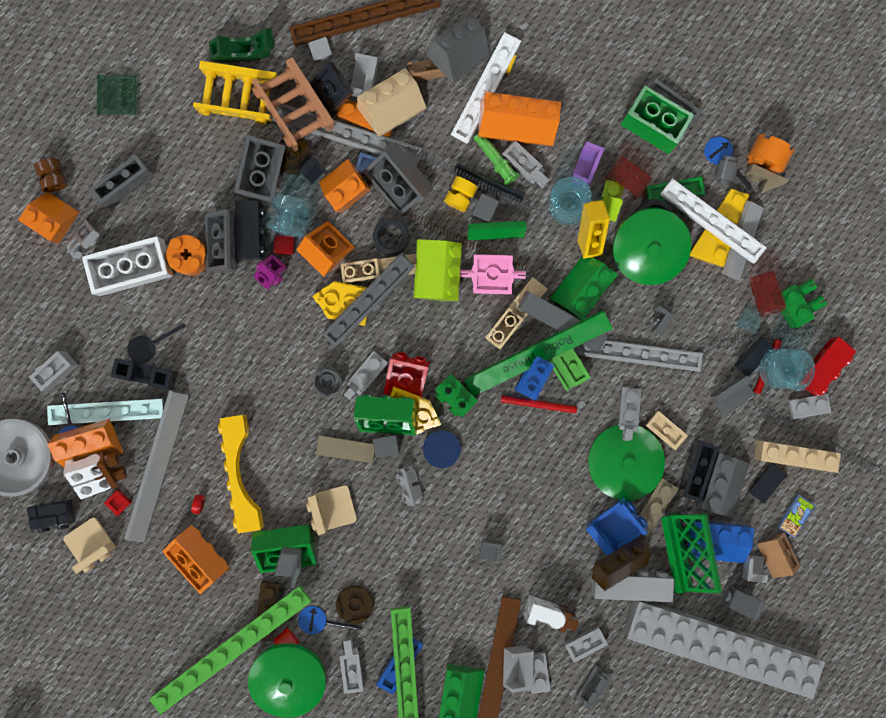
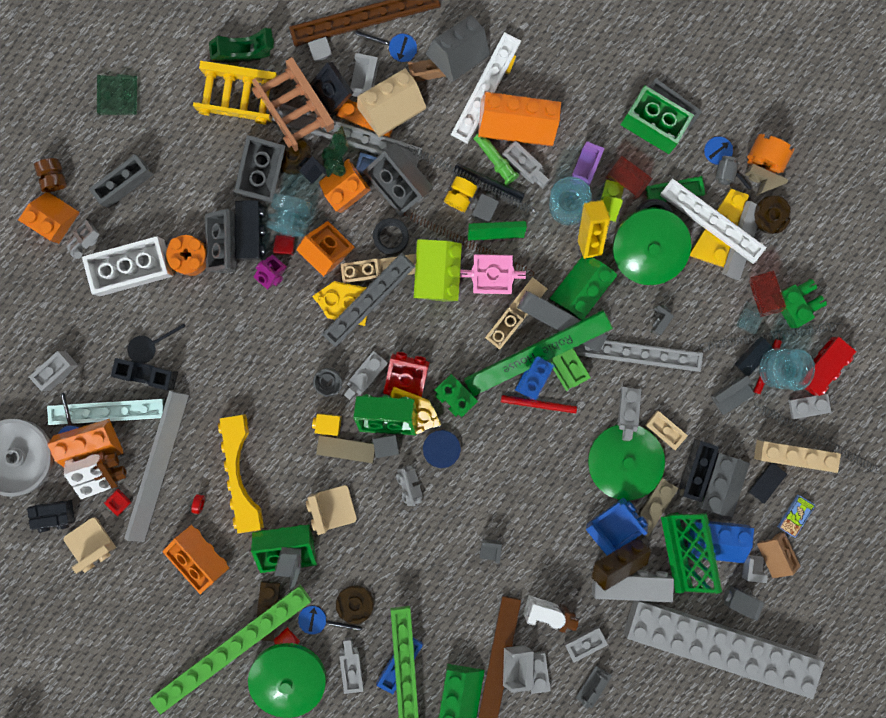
none -> yellow brick [312,413,342,436]
none -> clear green hinge [322,126,349,177]
none -> blue piece [355,31,417,62]
none -> dark brown tile [754,195,791,234]

